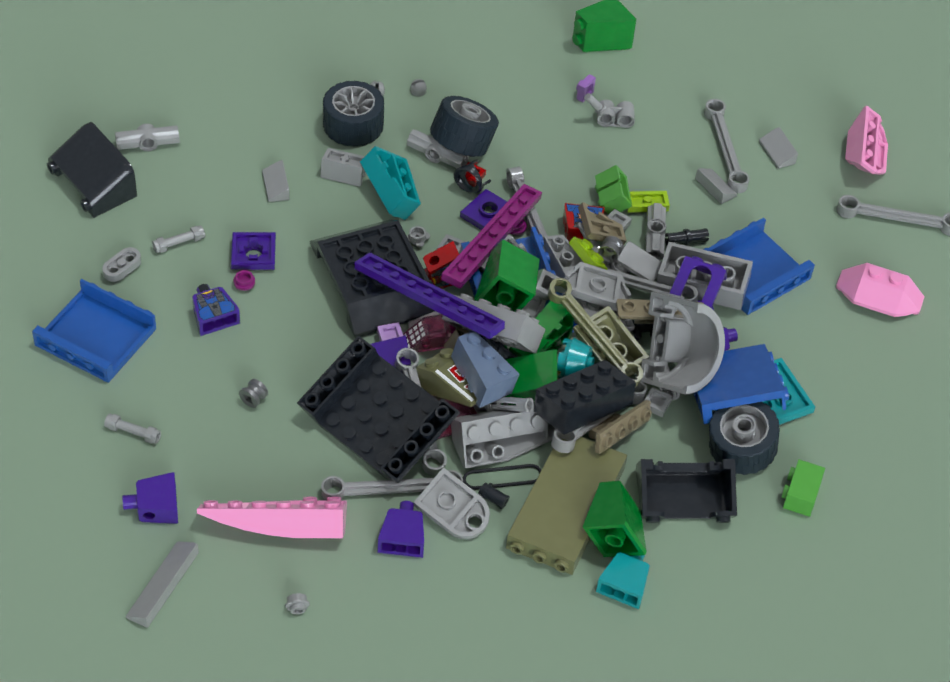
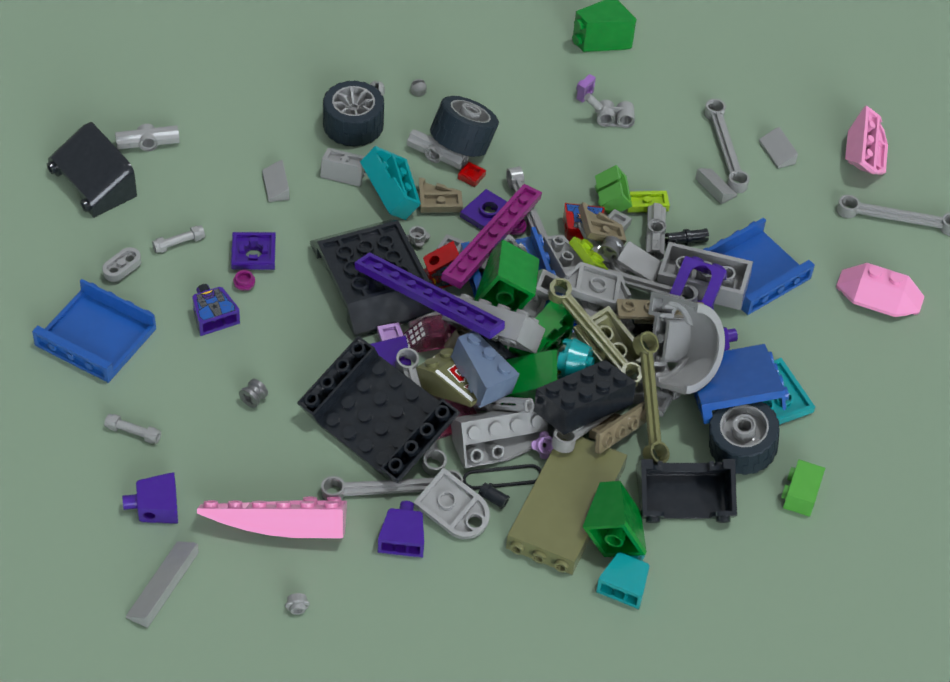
black piece [454,160,491,194] -> none
none -> dark tan wing [419,178,463,213]
none -> lavender plate [531,431,553,459]
none -> olive piece [632,331,670,465]

